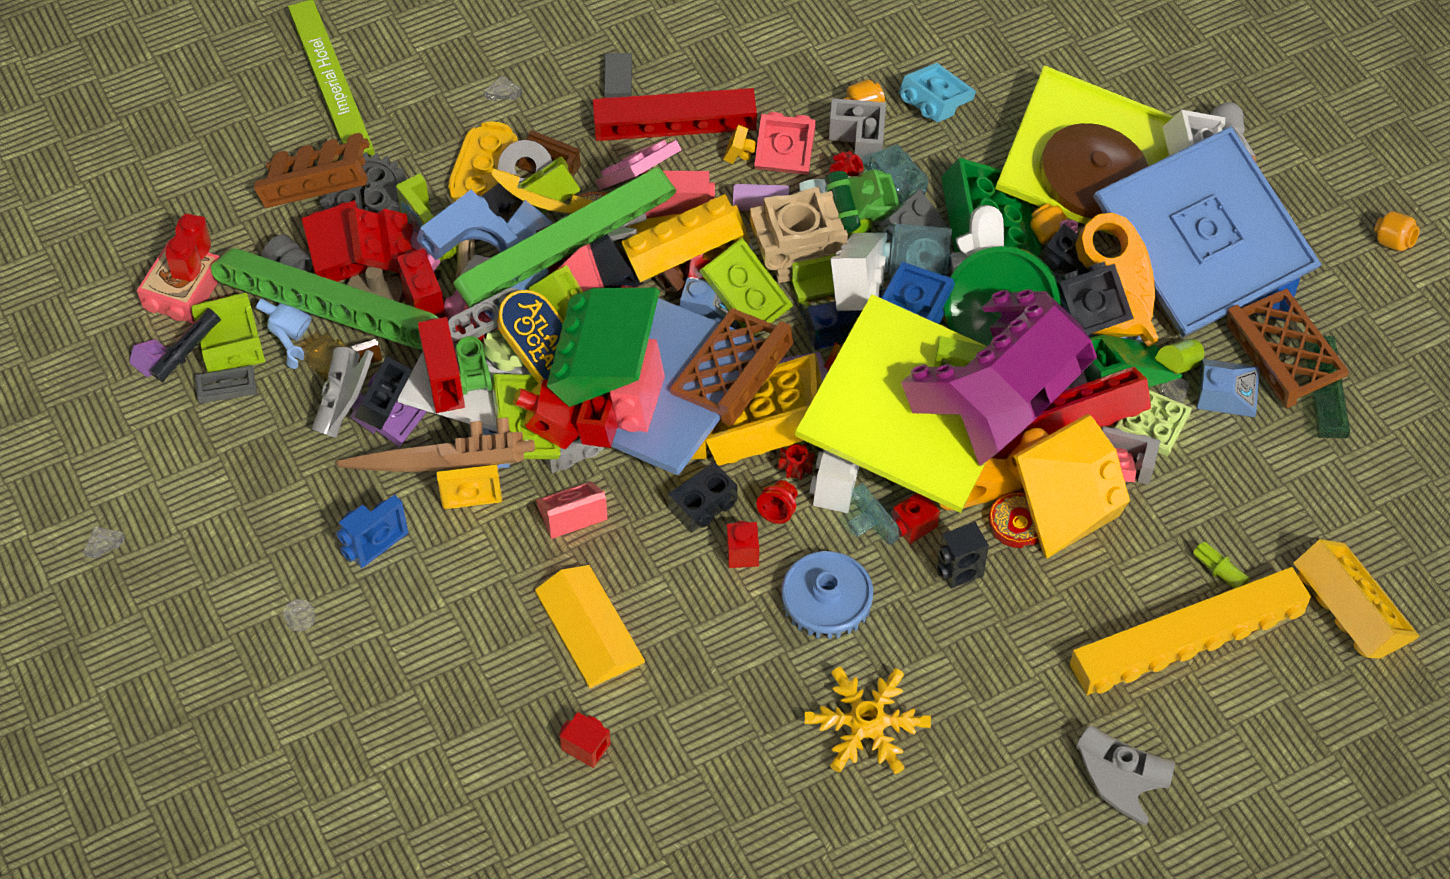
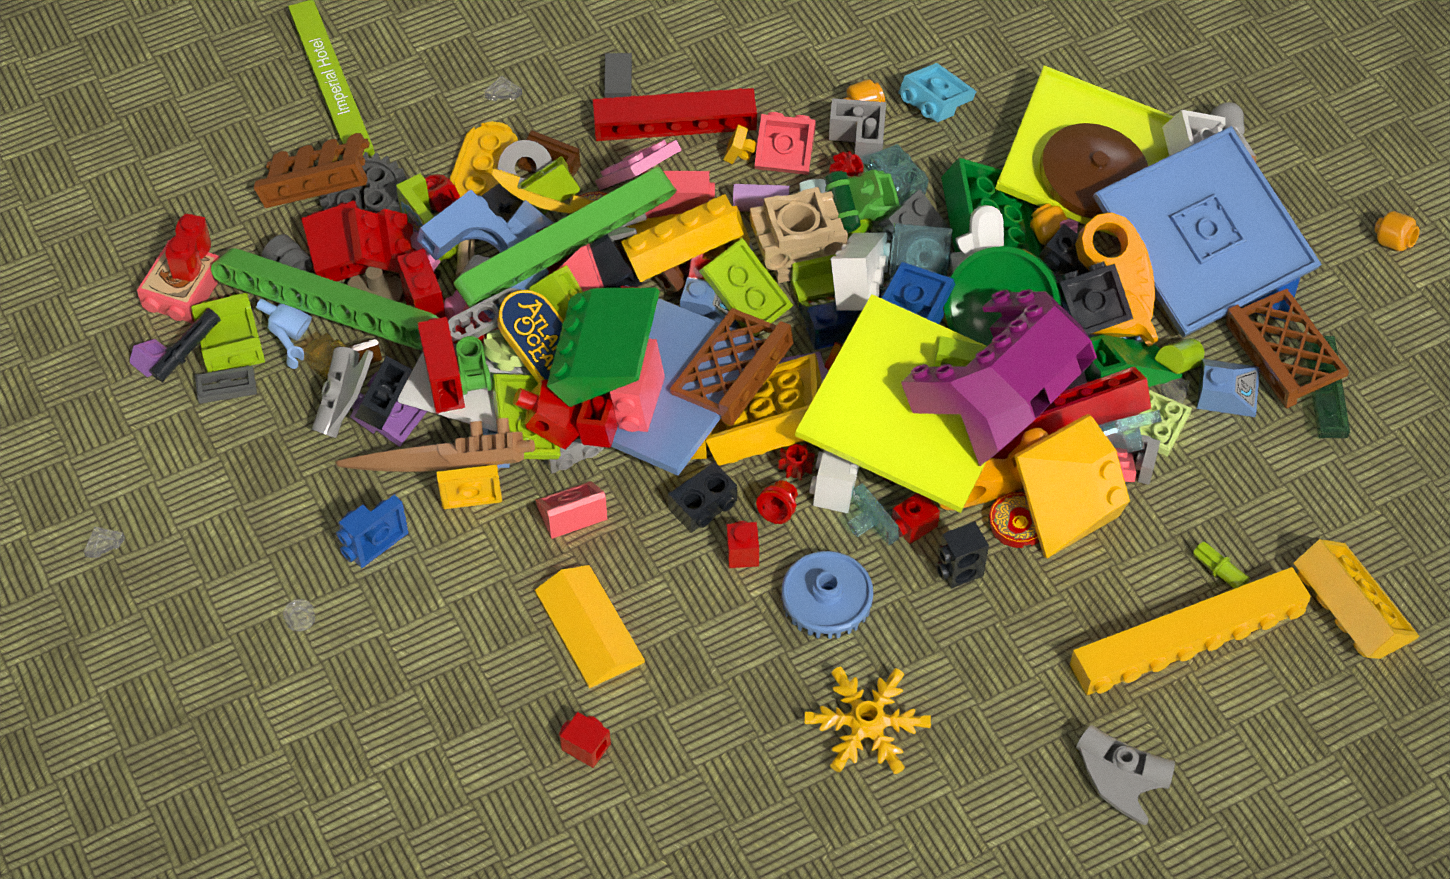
none -> red rock [424,174,460,212]
none -> clear light blue tile [1099,410,1162,453]

